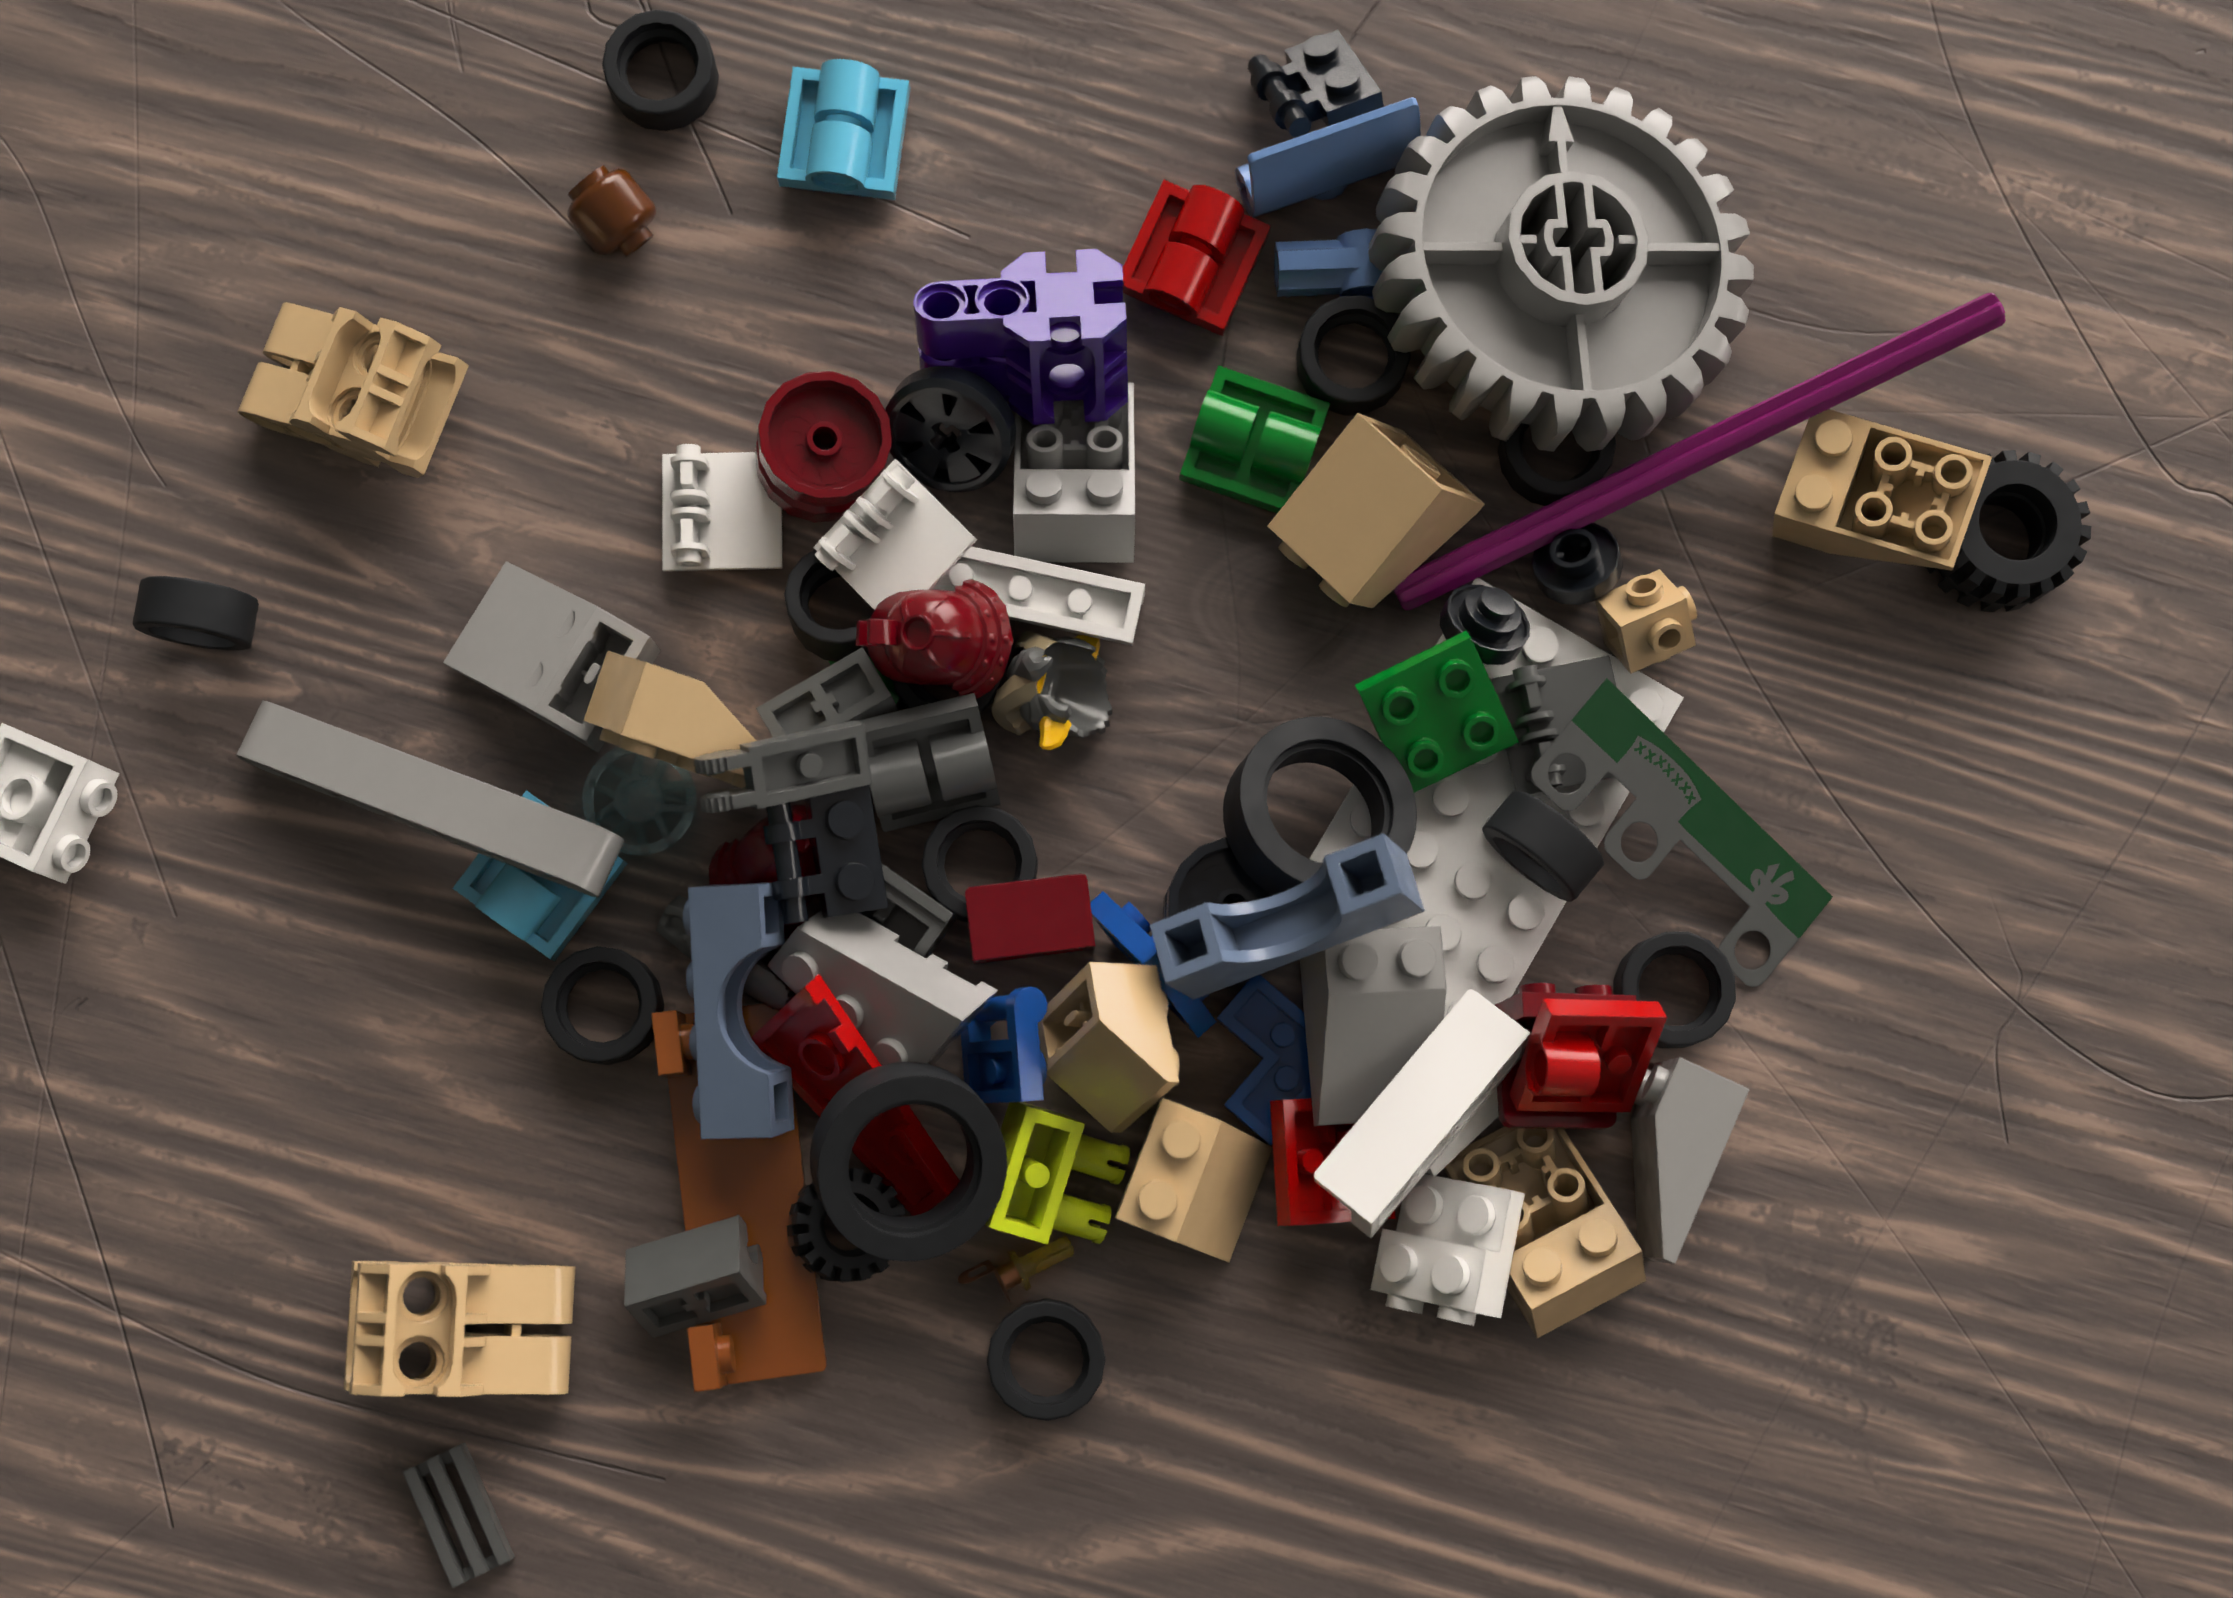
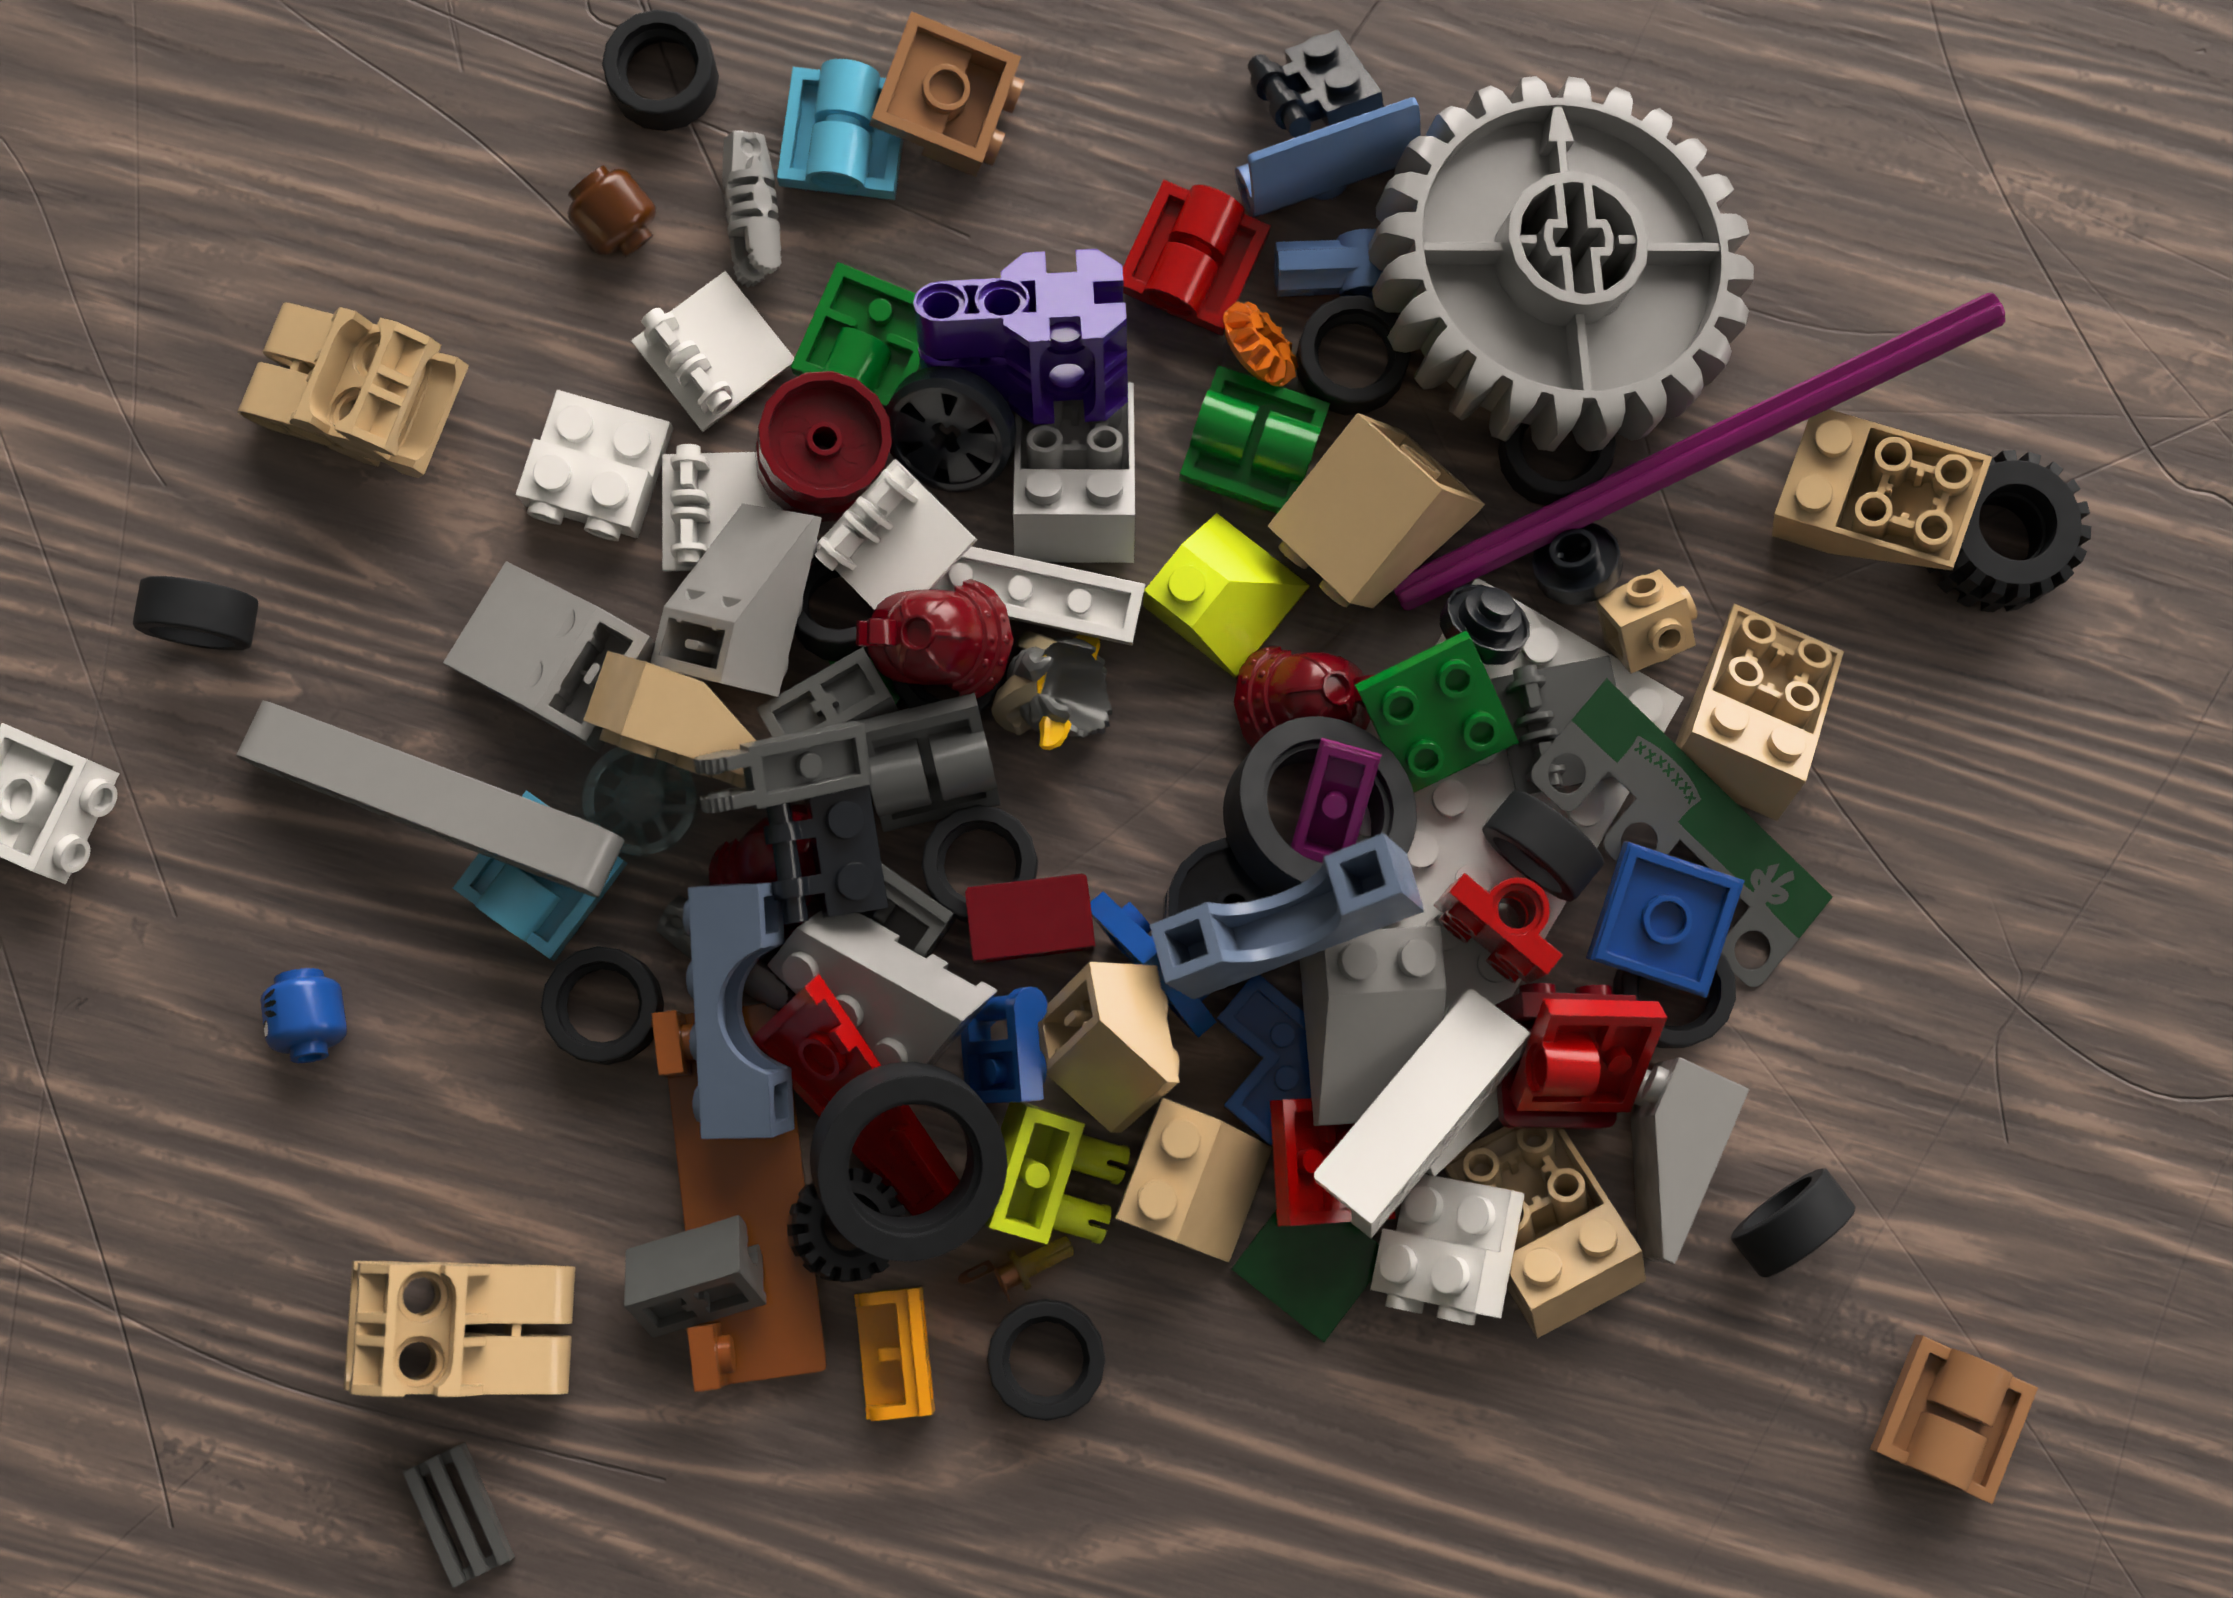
none -> blue head [260,968,347,1063]
none -> white plate [516,390,674,541]
none -> white hinge [631,271,794,432]
none -> light grey slope [650,503,822,697]
none -> light grey hinge [722,131,782,288]
none -> green plate [790,262,920,409]
none -> light orange hinge [854,1286,935,1421]
none -> medium nougat plate [869,11,1025,177]
none -> neon yellow slope [1143,513,1310,679]
none -> orange gear [1223,301,1298,387]
none -> dark green piece [1231,1210,1379,1342]
none -> dark red helmet [1233,646,1374,748]
none -> magenta slope [1291,737,1382,863]
none -> red plate [1433,873,1563,984]
none -> blue tile [1586,842,1745,998]
none -> tan slope [1675,604,1844,821]
none -> black tyre [1731,1169,1855,1277]
none -> medium nougat plate [1870,1335,2038,1504]

